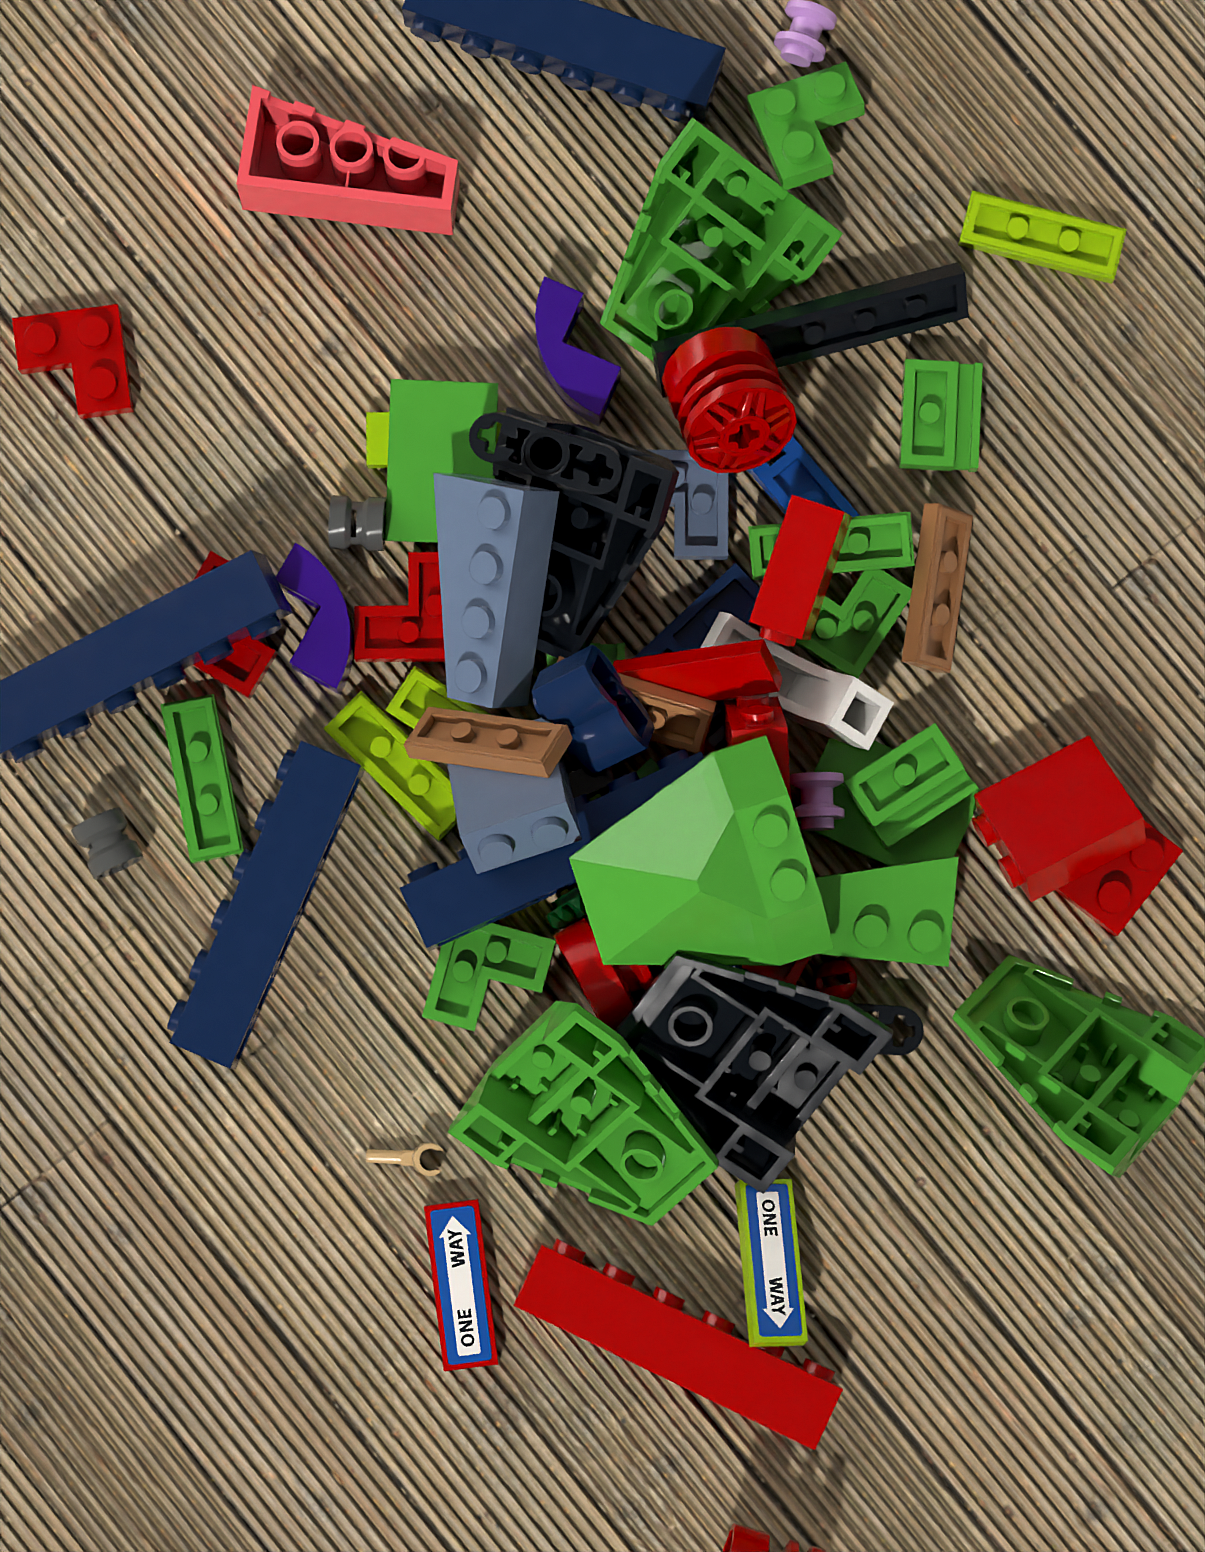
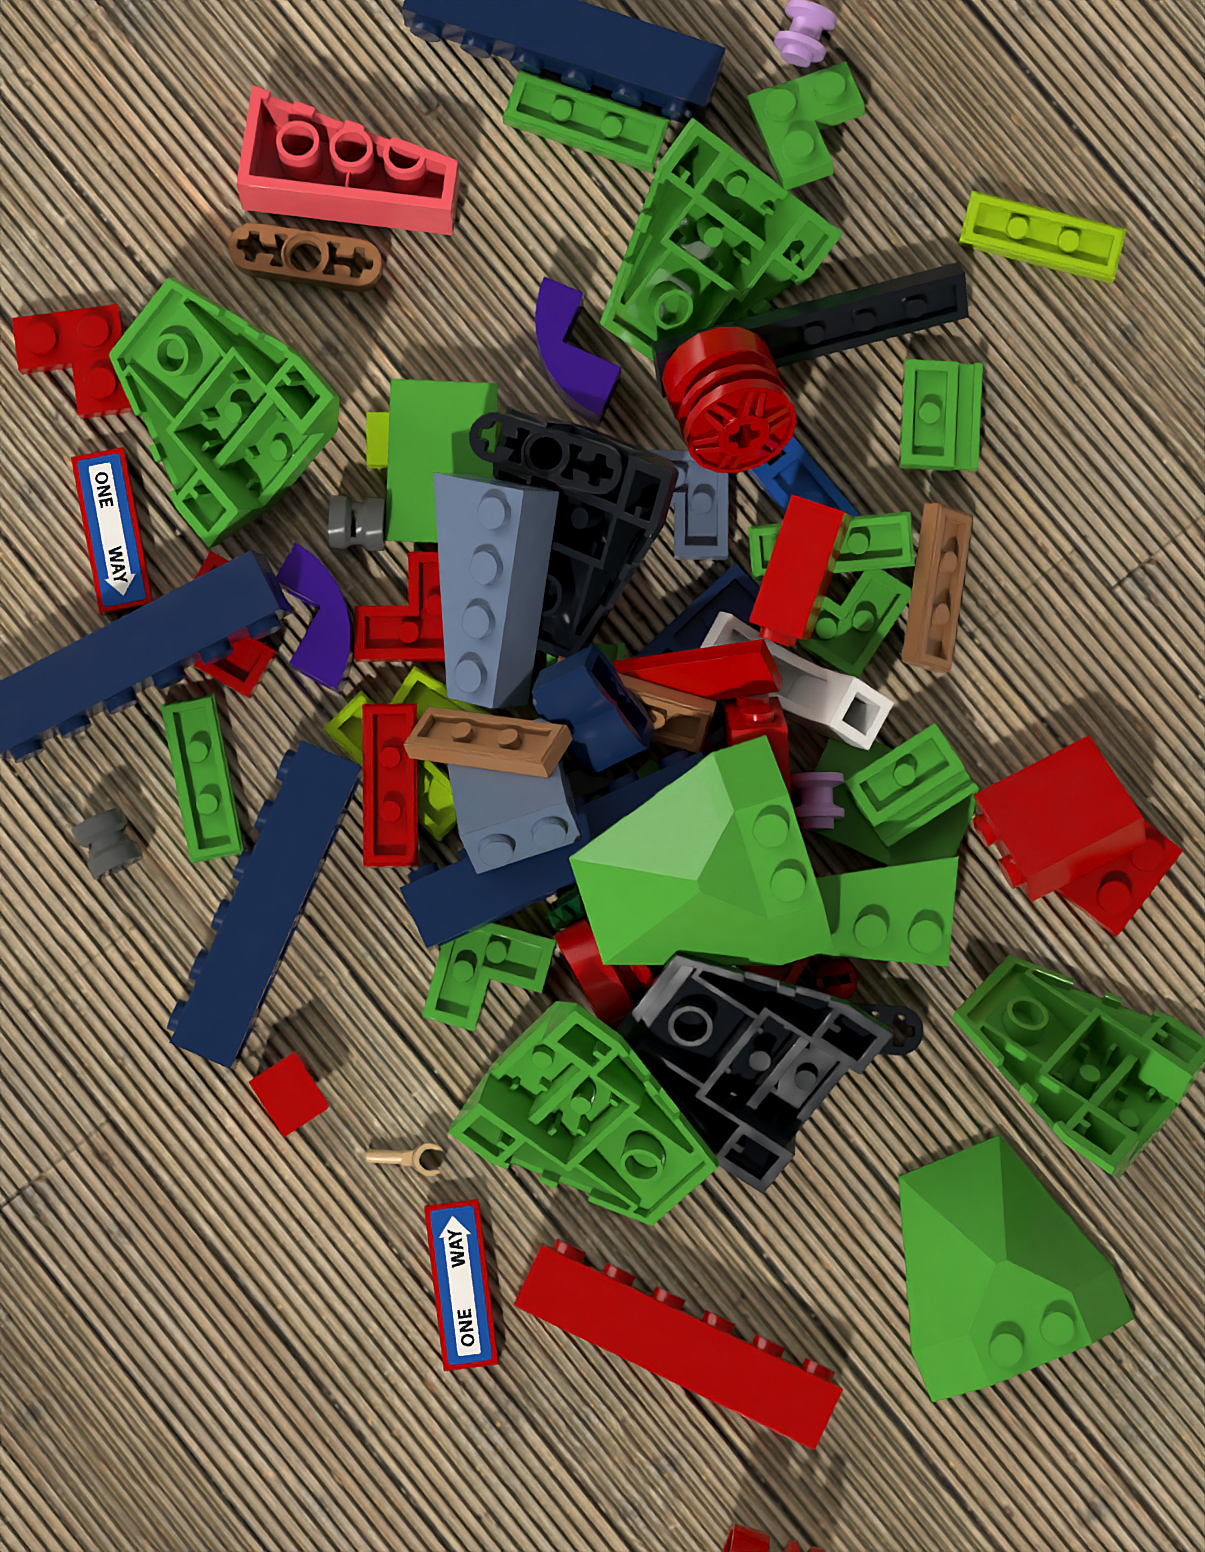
tile [735,1179,808,1347] -> none
none -> tile [71,447,154,616]
none -> bright green wedge [108,277,340,548]
none -> medium nougat beam [228,223,383,293]
none -> red panel [249,1052,329,1137]
none -> red tile [362,703,419,868]
none -> bright green tile [503,70,670,174]
none -> bright green wedge [898,1135,1135,1402]

